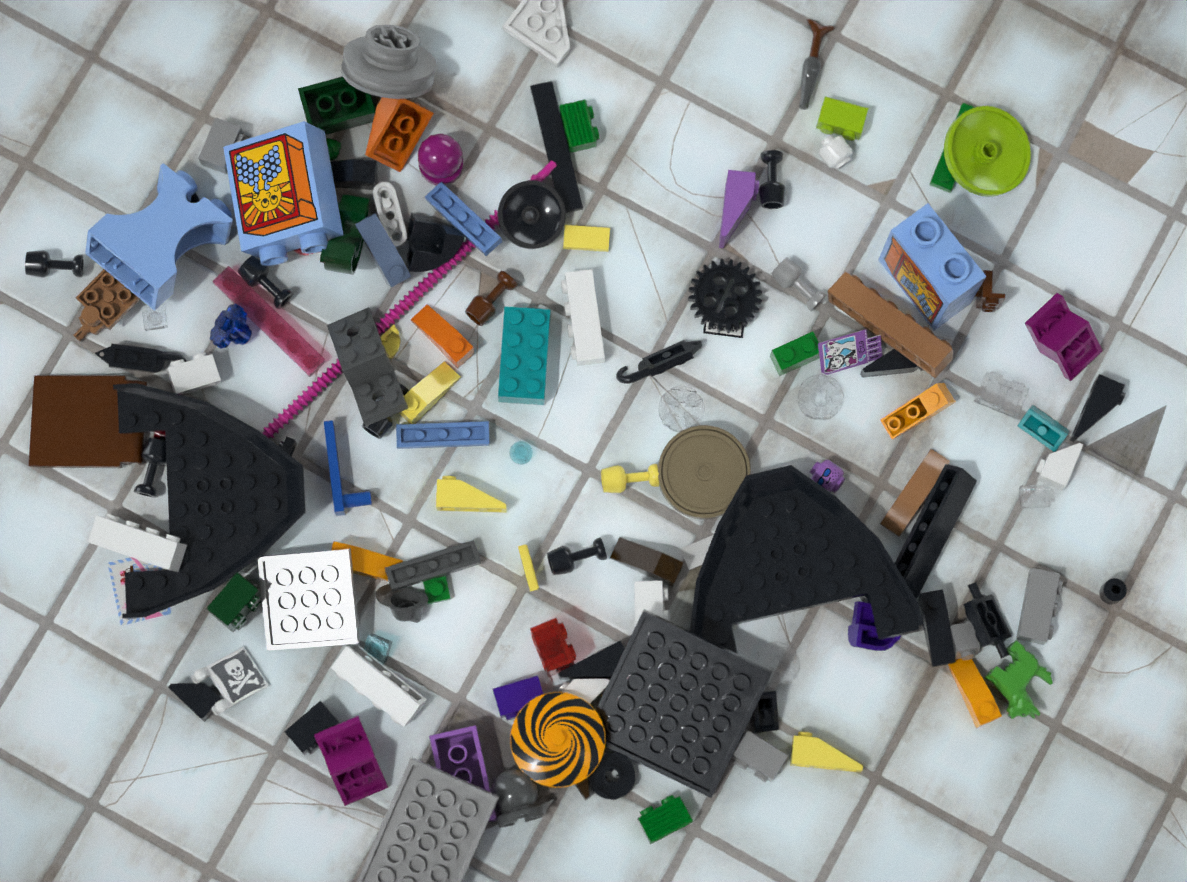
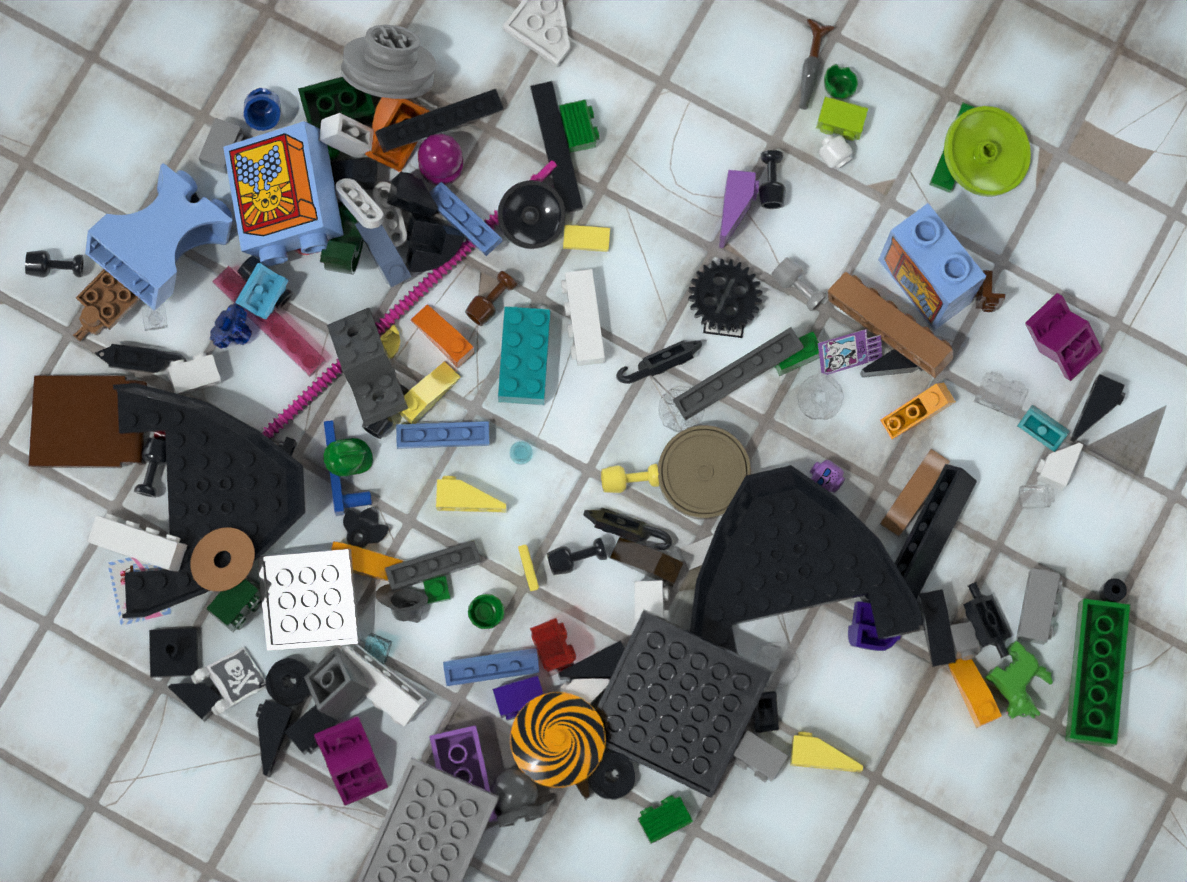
none -> black tile [149,628,198,678]
none -> medium nougat sticker [190,528,255,591]
none -> medium azure bracket [235,263,289,320]
none -> blue piece [244,88,280,131]
none -> black slope [256,699,294,778]
none -> black plate [265,658,311,706]
none -> dark grey slope [304,647,370,720]
none -> white brick [319,113,374,157]
none -> green piece [323,438,373,476]
none -> white plate [336,178,383,229]
none -> black plate [343,507,389,548]
none -> black plate [375,88,504,153]
none -> black slope [387,171,438,217]
none -> medium blue plate [443,648,540,686]
none -> green hair [468,594,504,629]
none -> black plate [583,508,672,550]
none -> dark grey plate [672,327,804,421]
none -> green hair [824,64,858,99]
none -> green brick [1065,598,1130,747]

